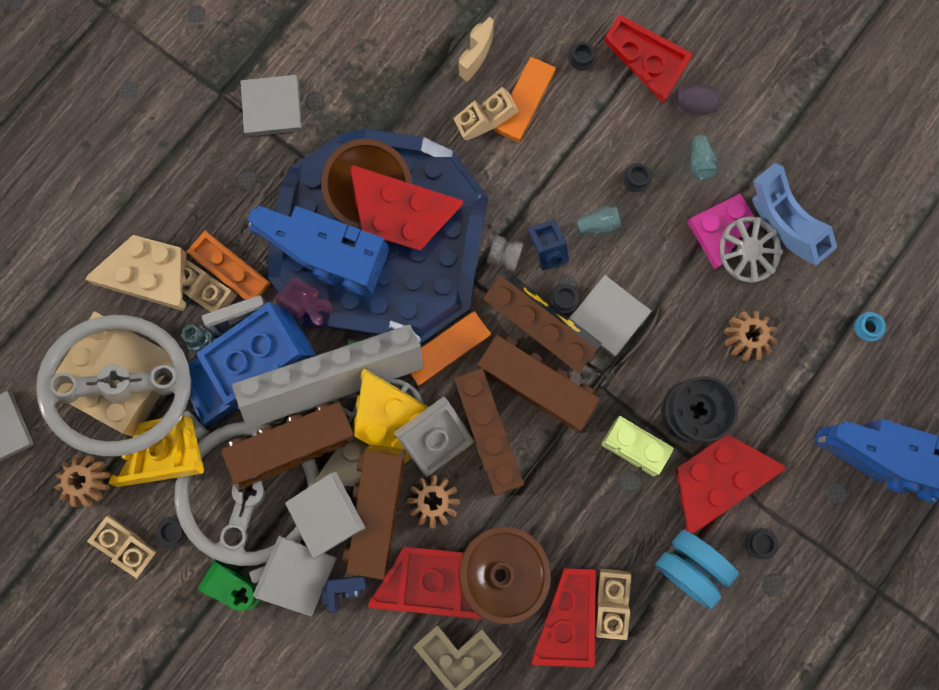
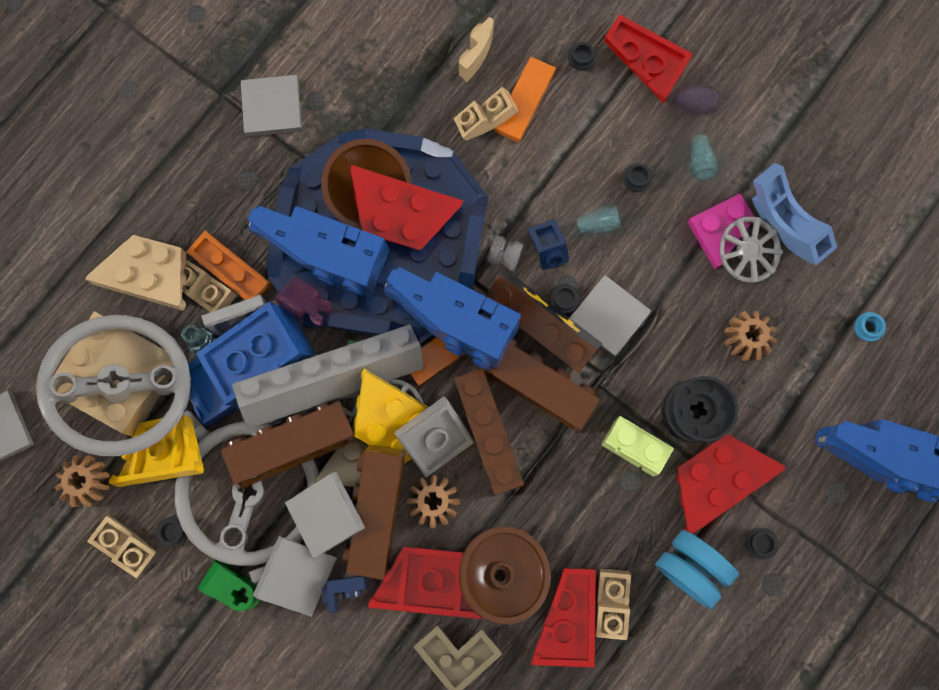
none -> blue piece [384,267,521,370]

